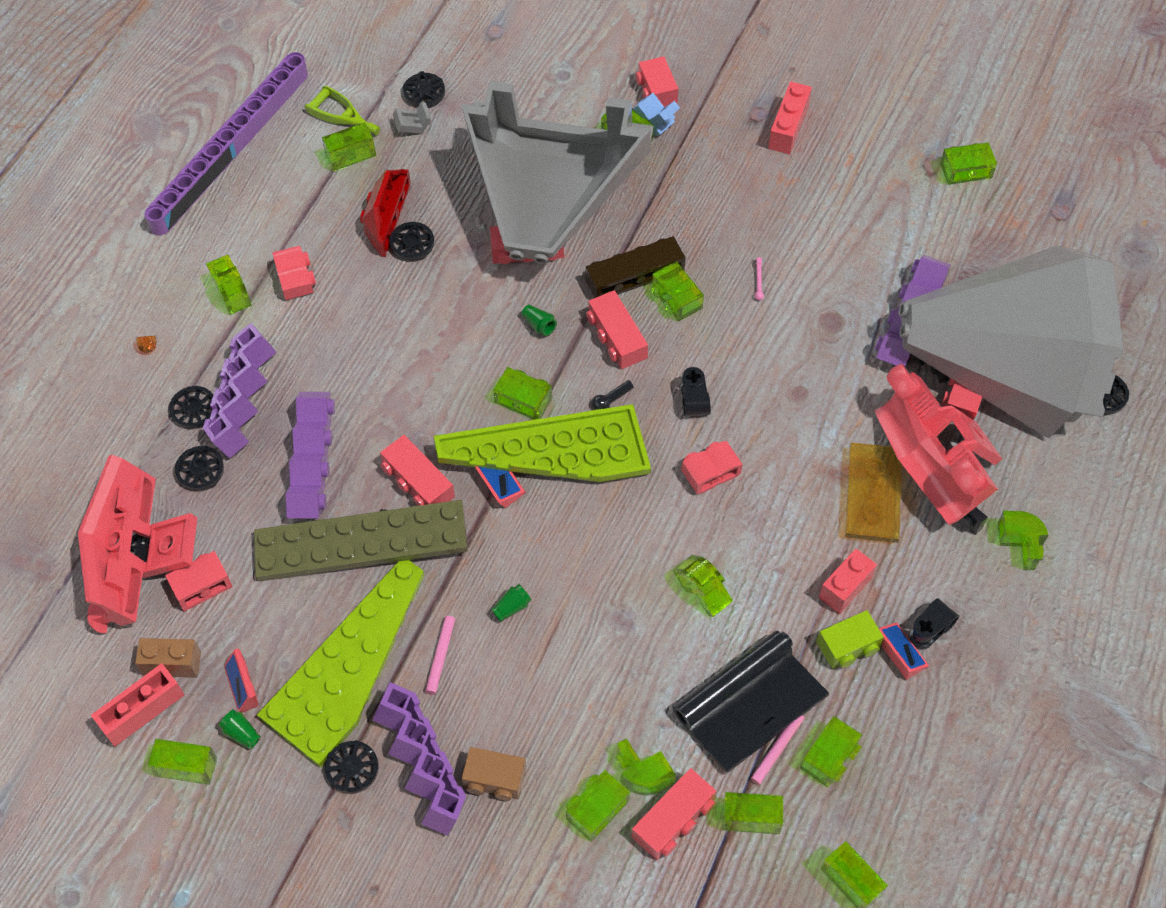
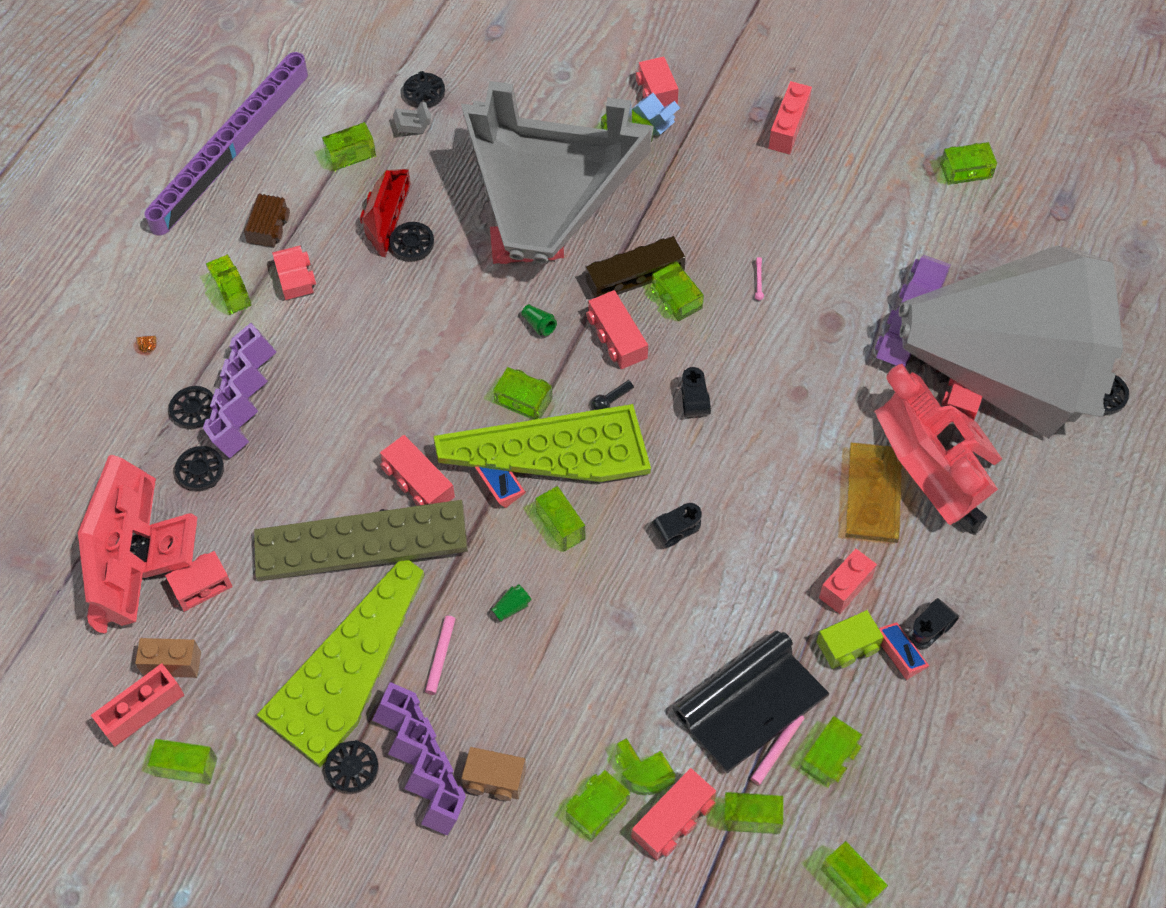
green cone [218,709,261,750] -> none
slope [224,648,259,712] -> none
medium lavender brick [286,392,335,518] -> none
lime piece [304,85,381,135] -> none
clear neon green brick [672,555,733,617] -> none
coral brick [681,441,743,494] -> none
clear neon green brick [998,510,1049,570] -> none
none -> reddish brown brick [244,193,290,247]
none -> clear neon green brick [535,486,586,552]
none -> black piece [650,503,702,548]

